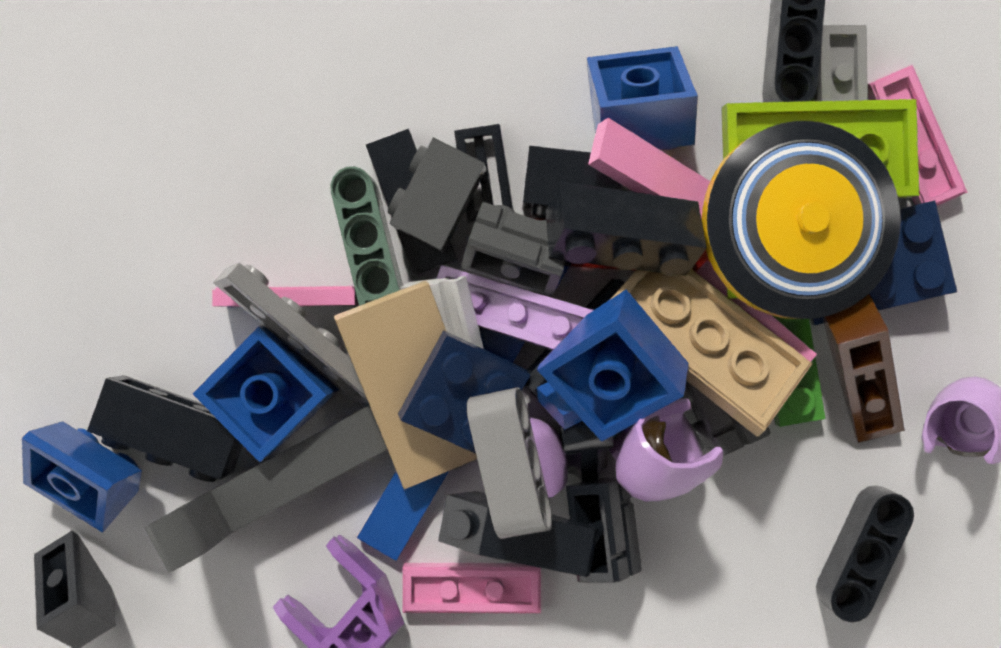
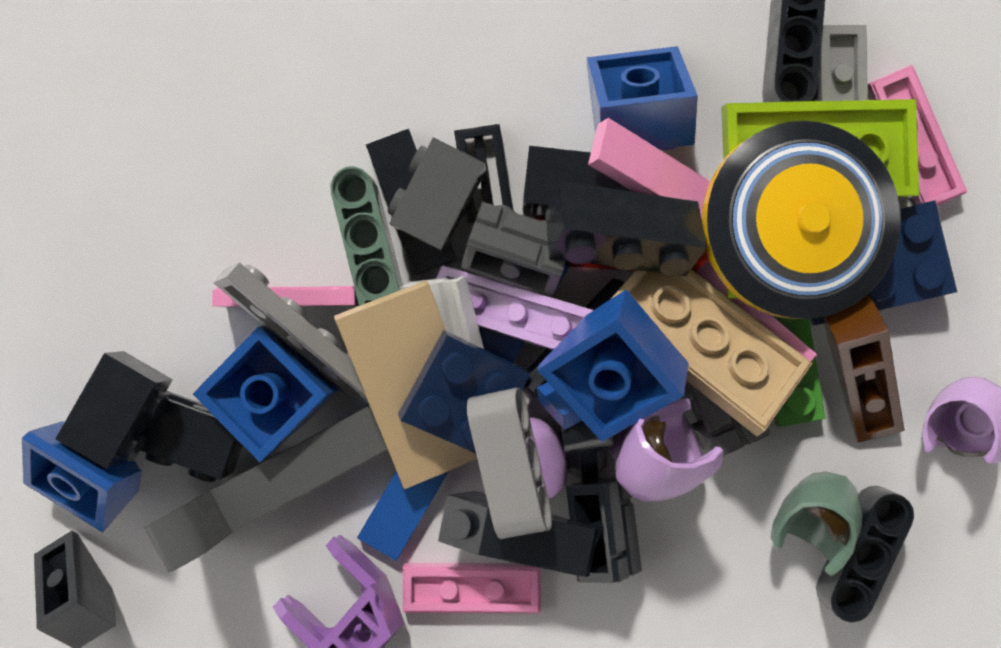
none -> black brick [55,351,173,469]
none -> sand green piece [770,471,862,576]

